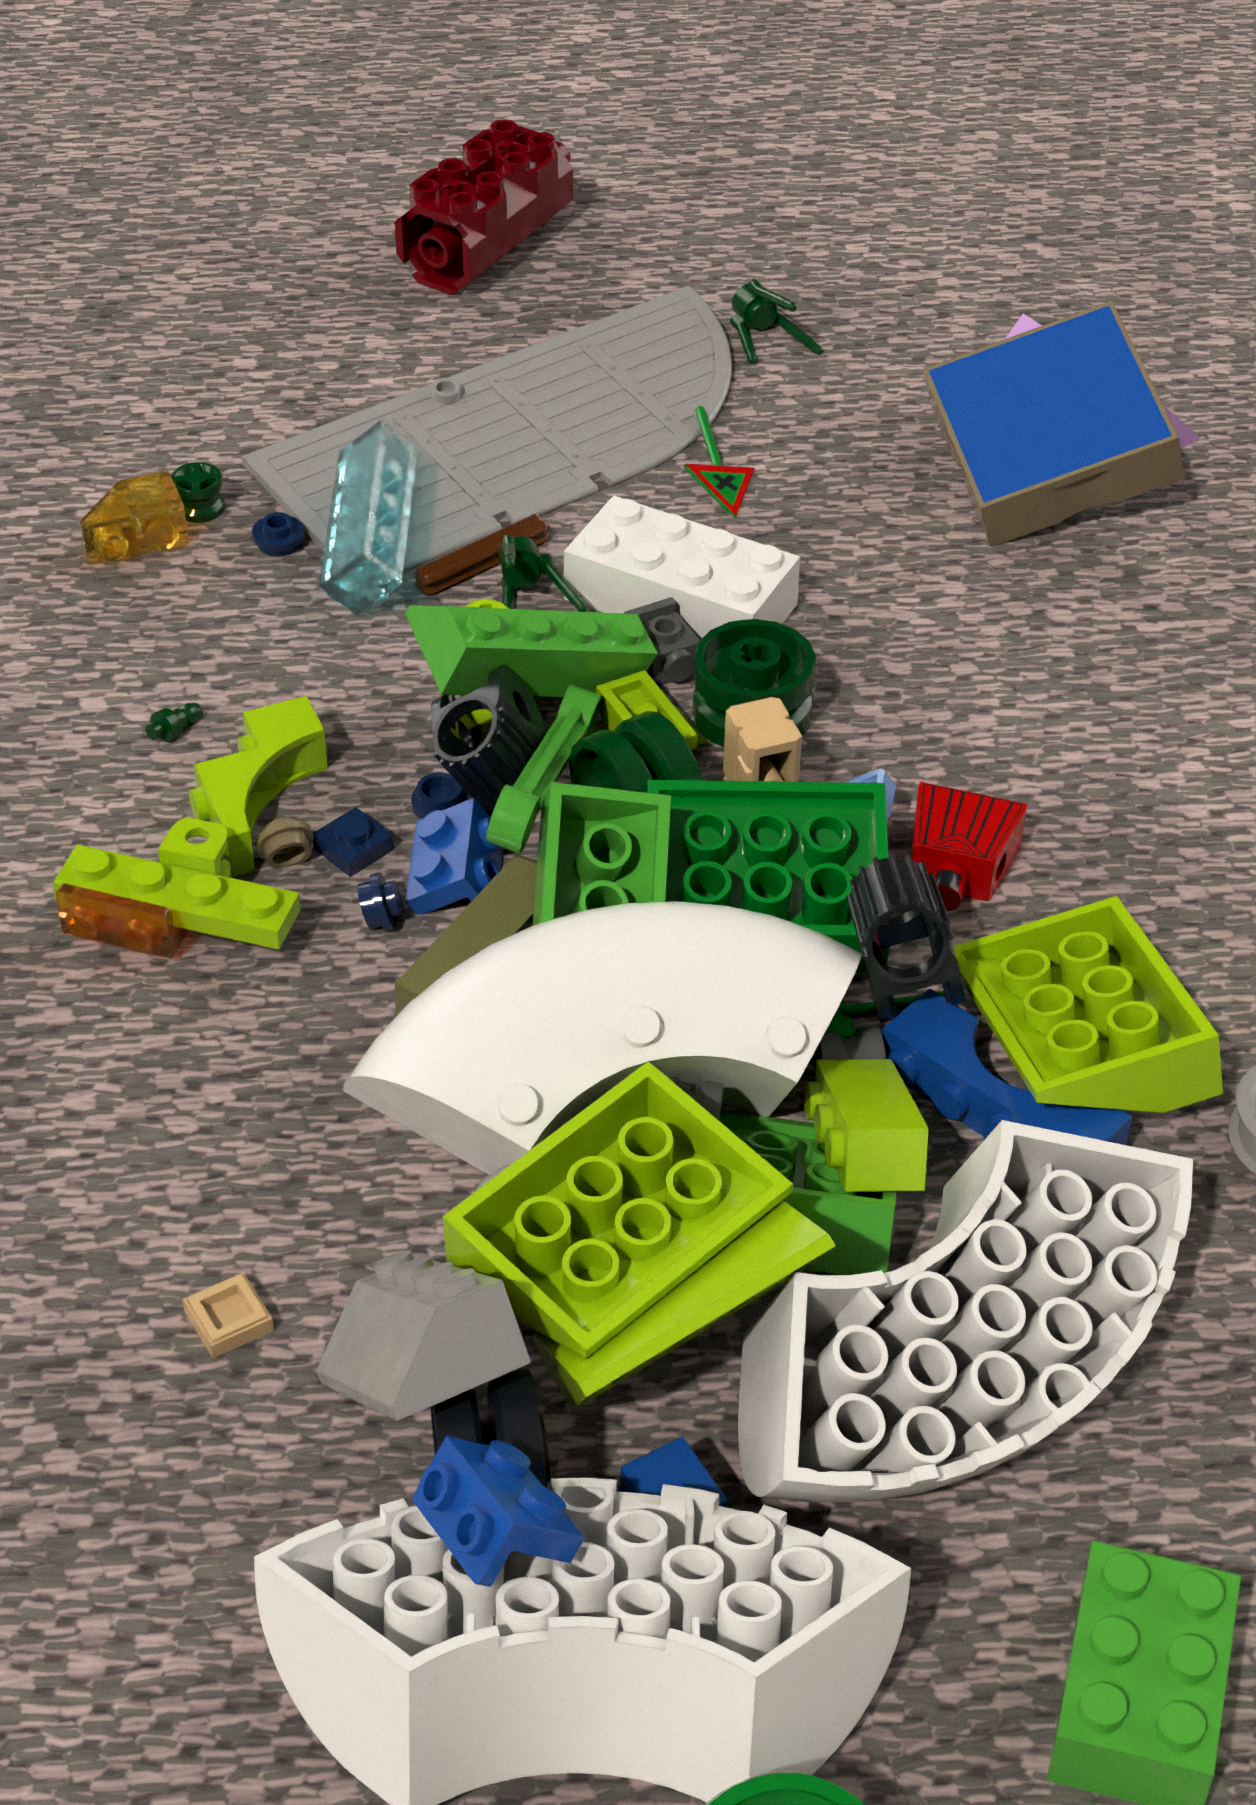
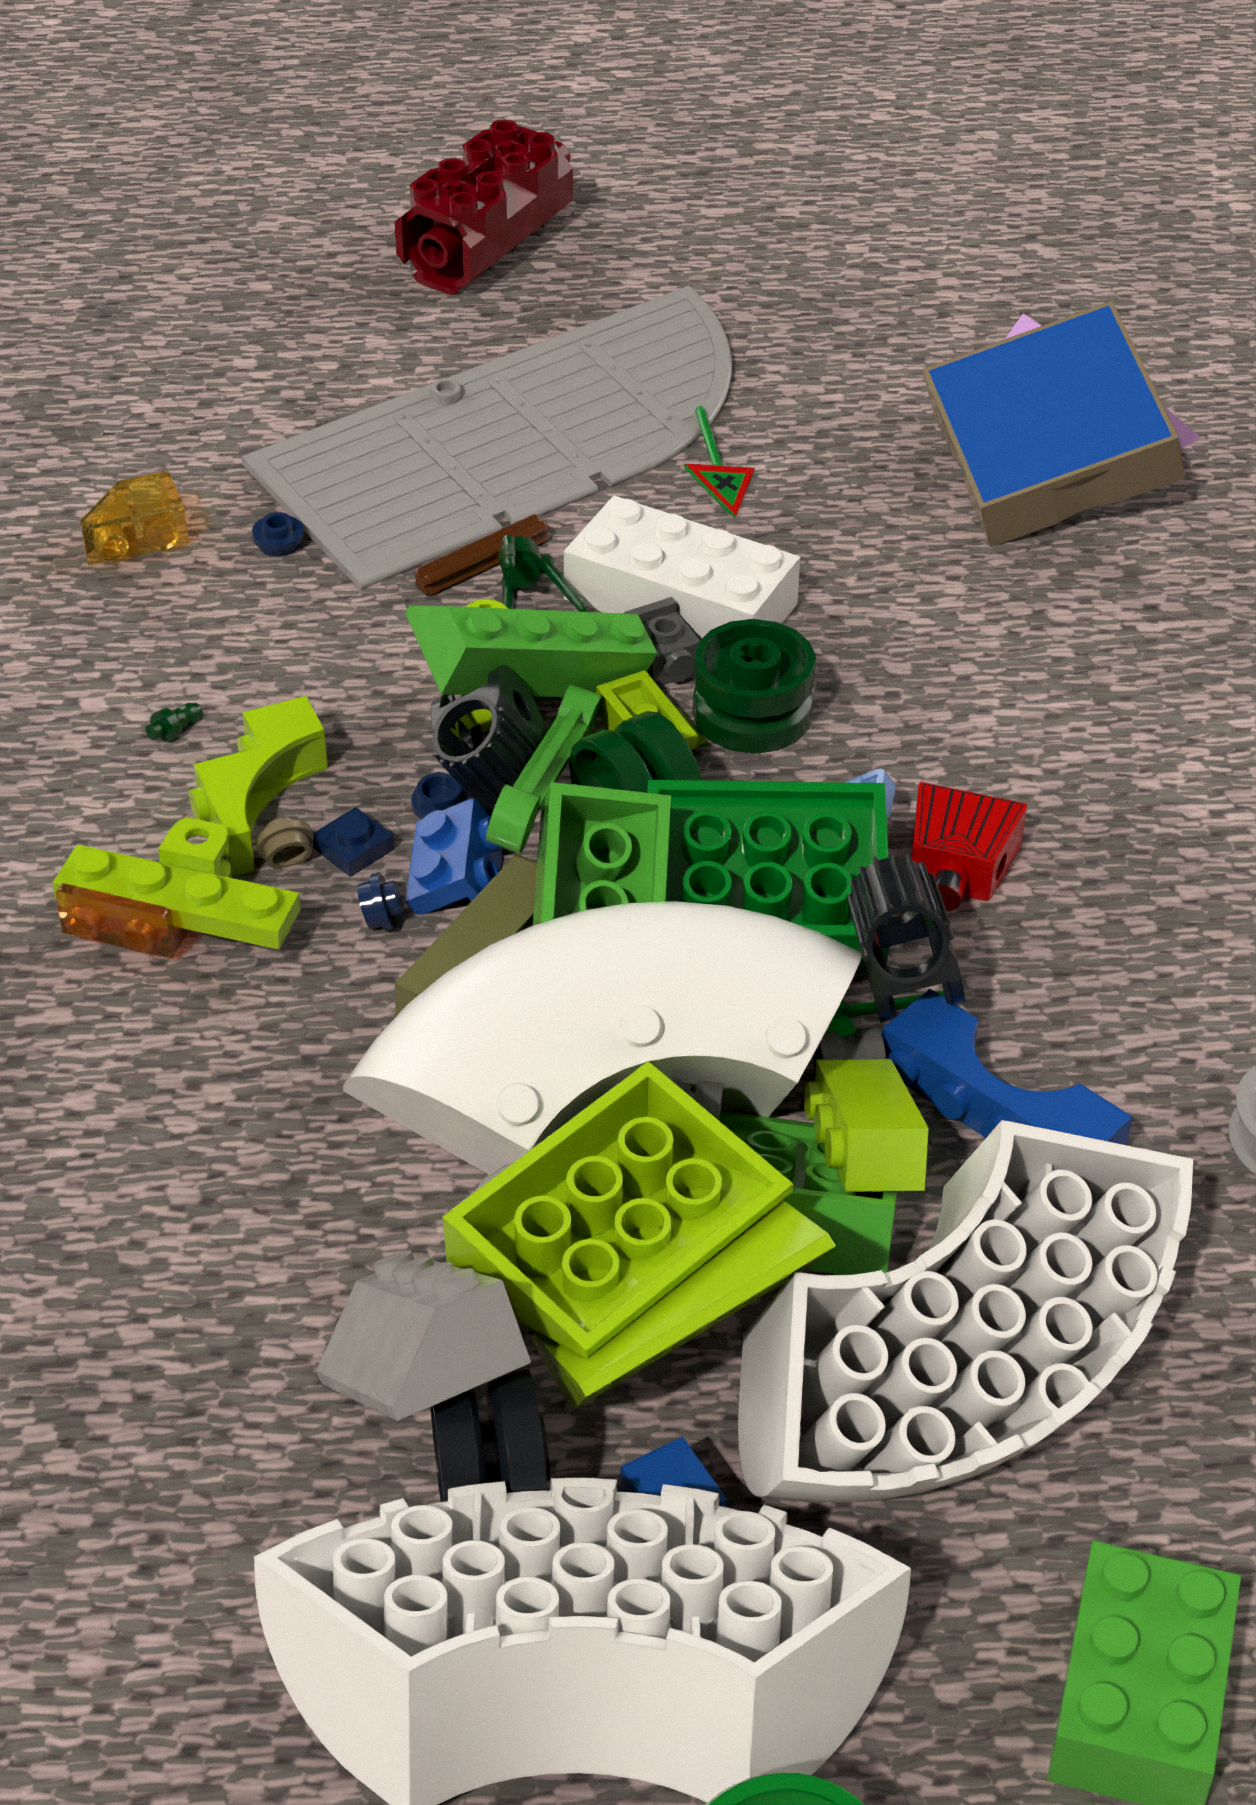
dark green wheel [170,462,225,523] -> none
tan tile [182,1272,274,1358] -> none
clear light blue brick [319,420,418,616] -> none
blue bracket [413,1436,585,1587] -> none
tan brick [723,697,802,782] -> none
dark green plant [730,279,823,364] -> none
lime slope [953,896,1223,1113] -> none

